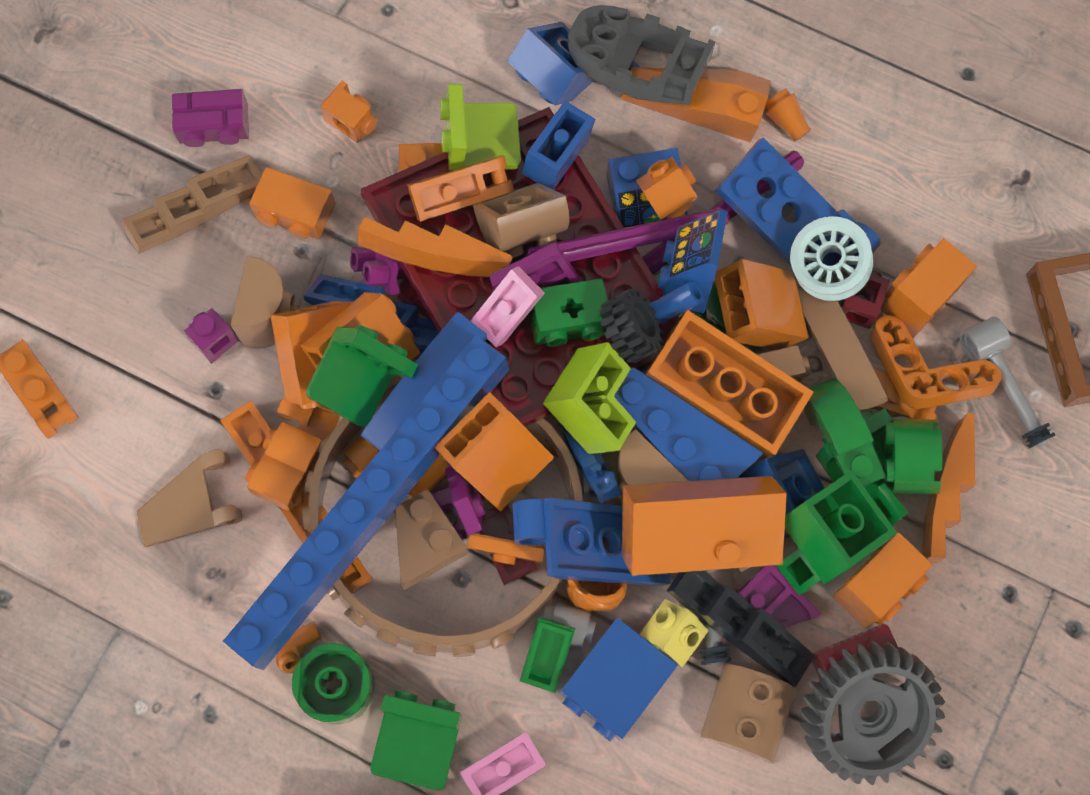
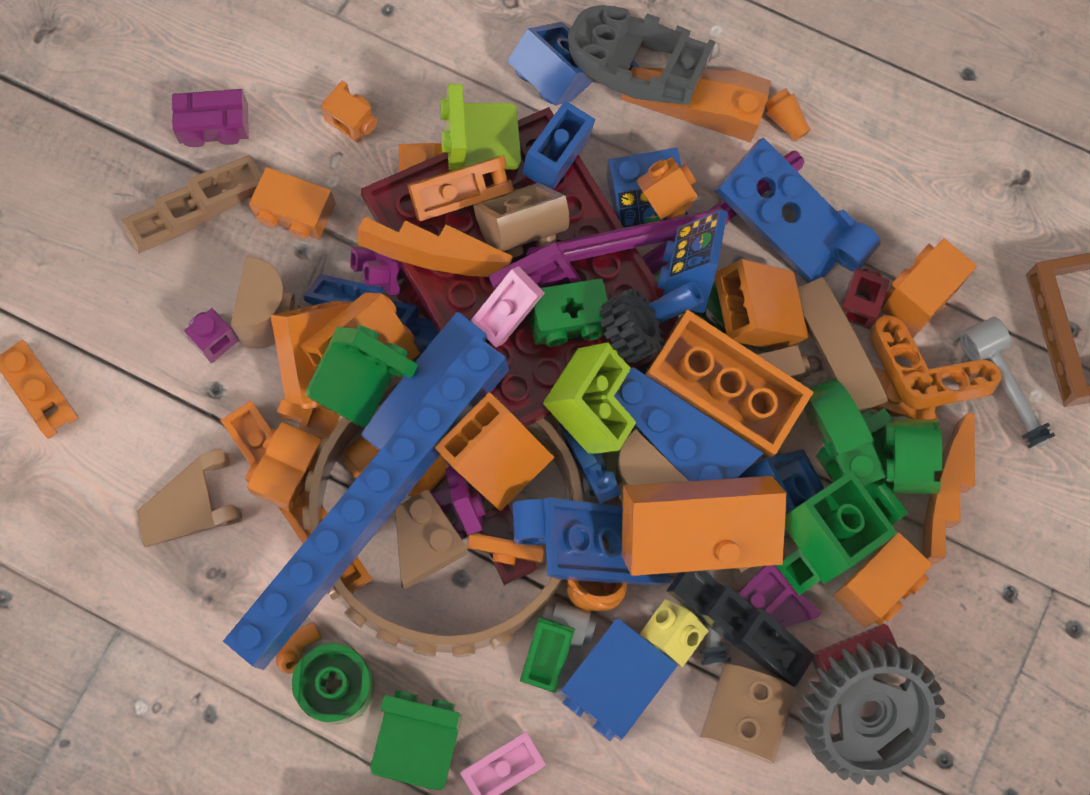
light aqua wheel [790,217,873,301] -> none

